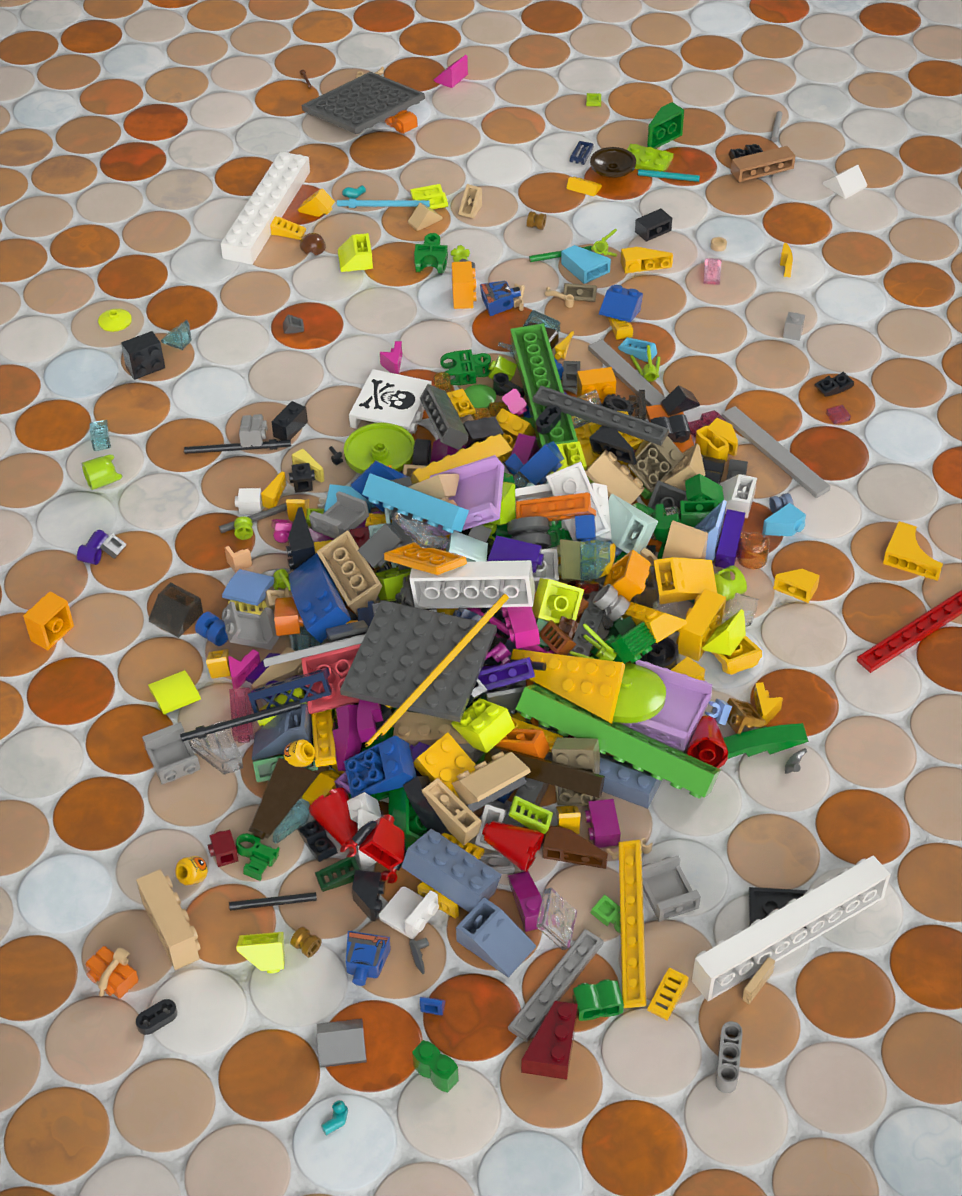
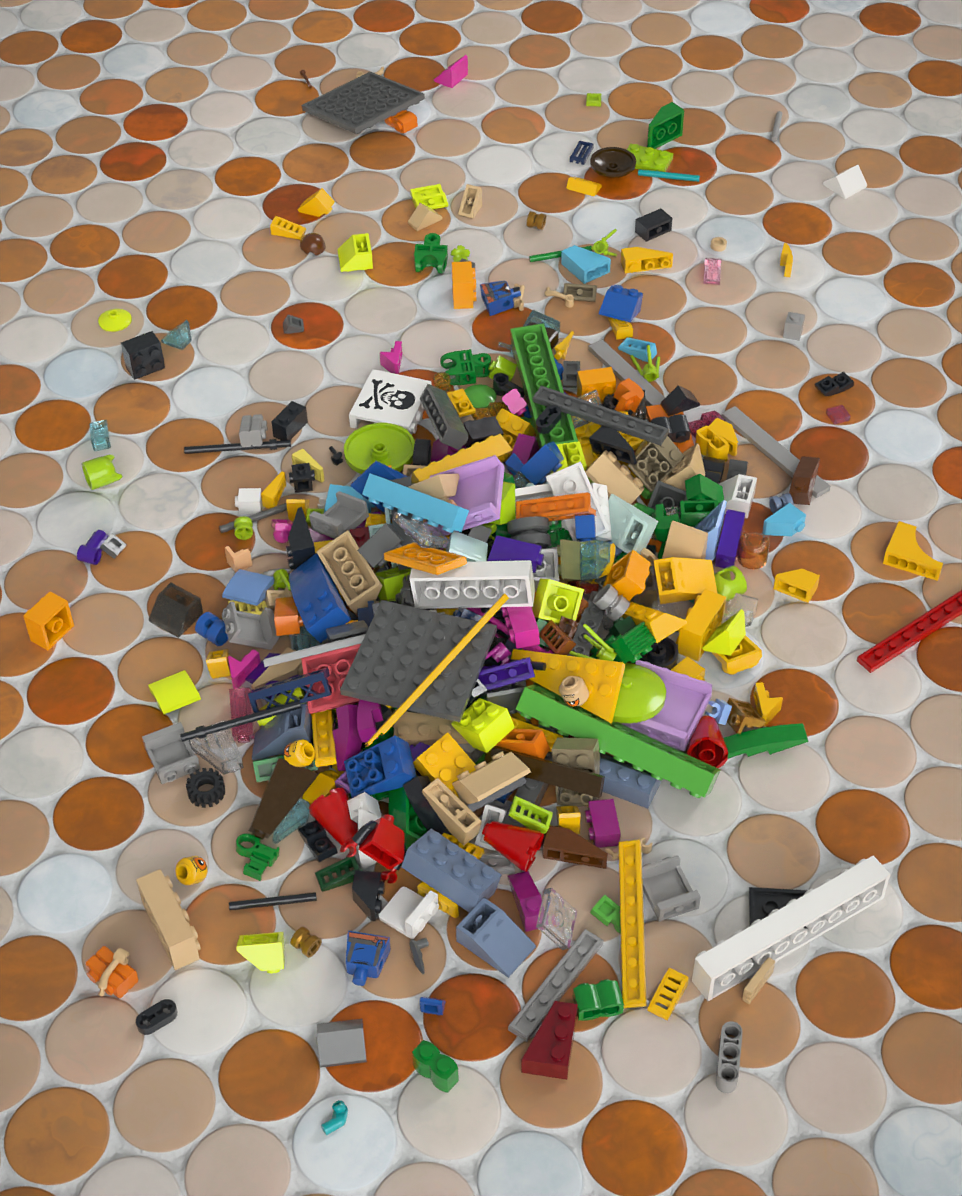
dark red brick [207,829,239,867] -> none
white brick [221,152,310,265] -> none
medium azure bar [337,199,430,208] -> none
teal arm [342,185,366,199] -> none
black slope [729,144,763,159] -> none
medium nougat brick [731,146,796,182] -> none
dark grey bar [785,748,807,774] -> none
none -> black tyre [186,768,225,808]
none -> tan head [559,676,589,707]
none -> orange brick [613,378,644,413]
none -> reddish brown slope [789,456,820,505]

